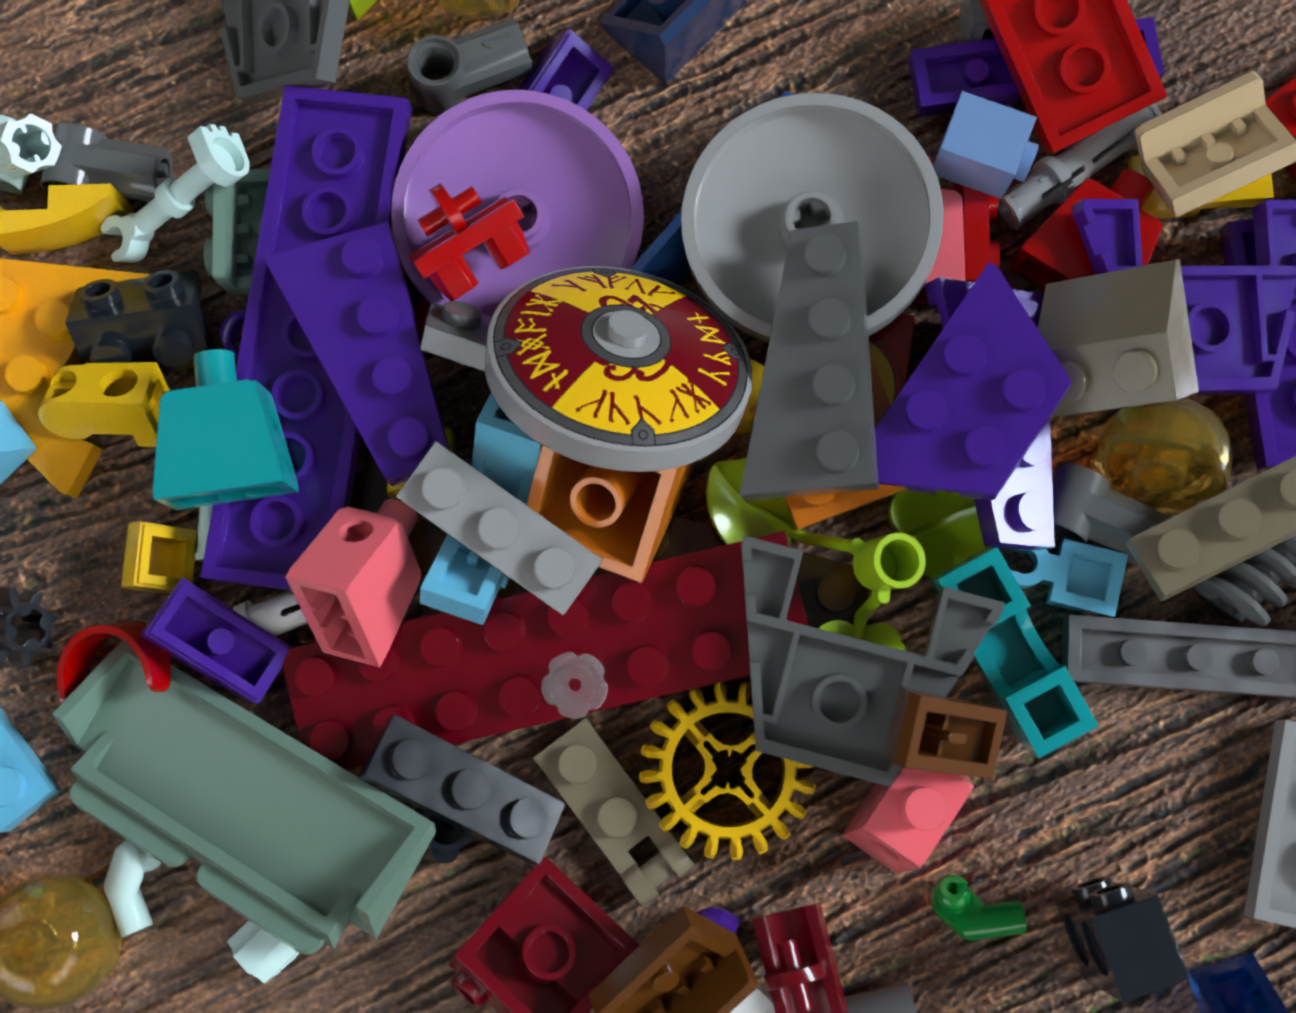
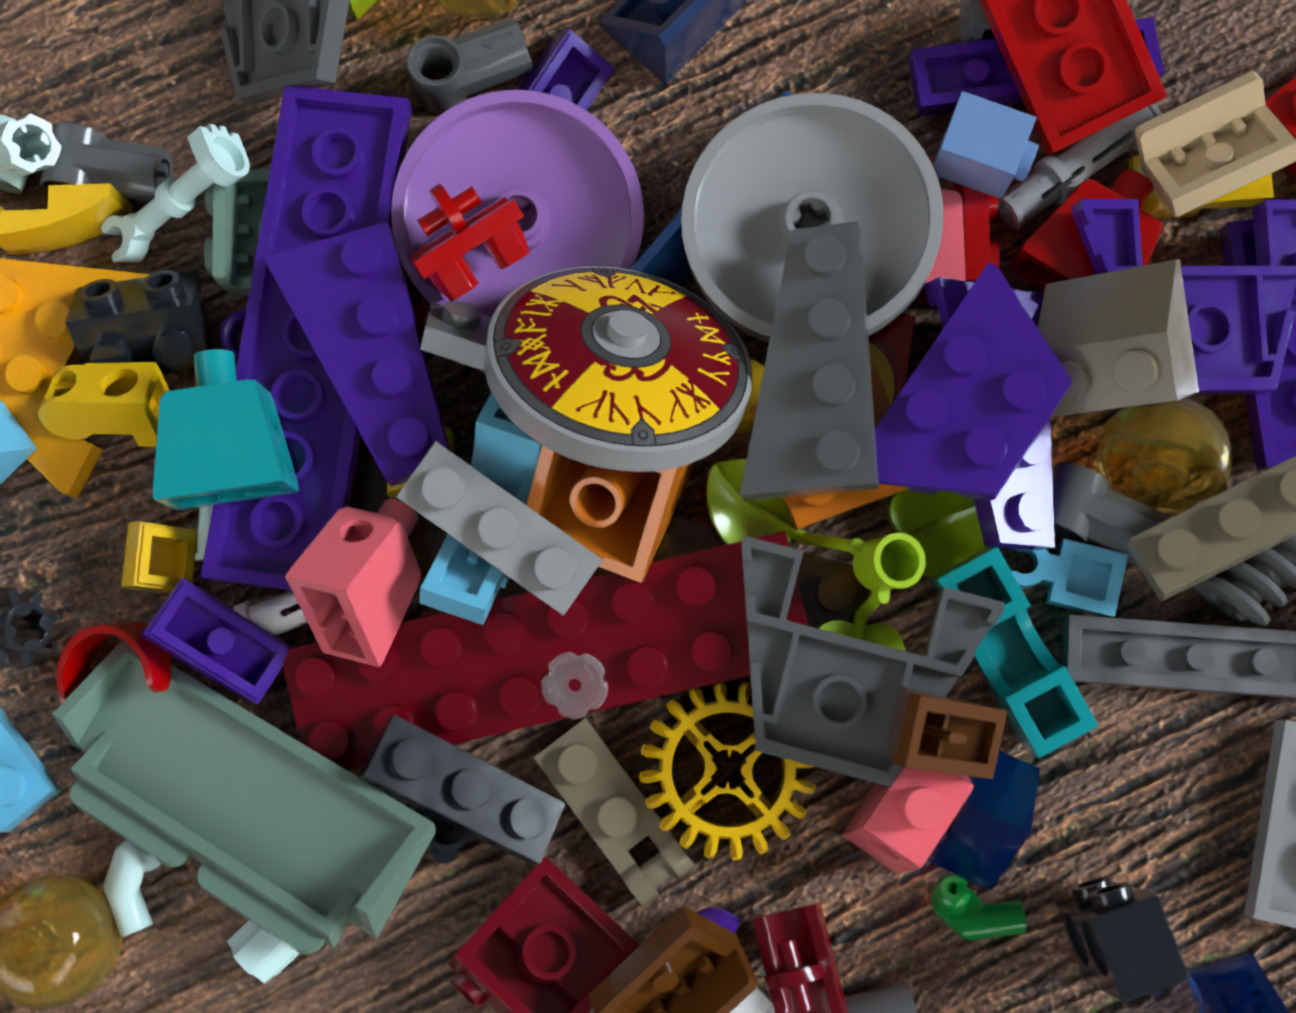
none -> clear blue slope [928,751,1040,890]

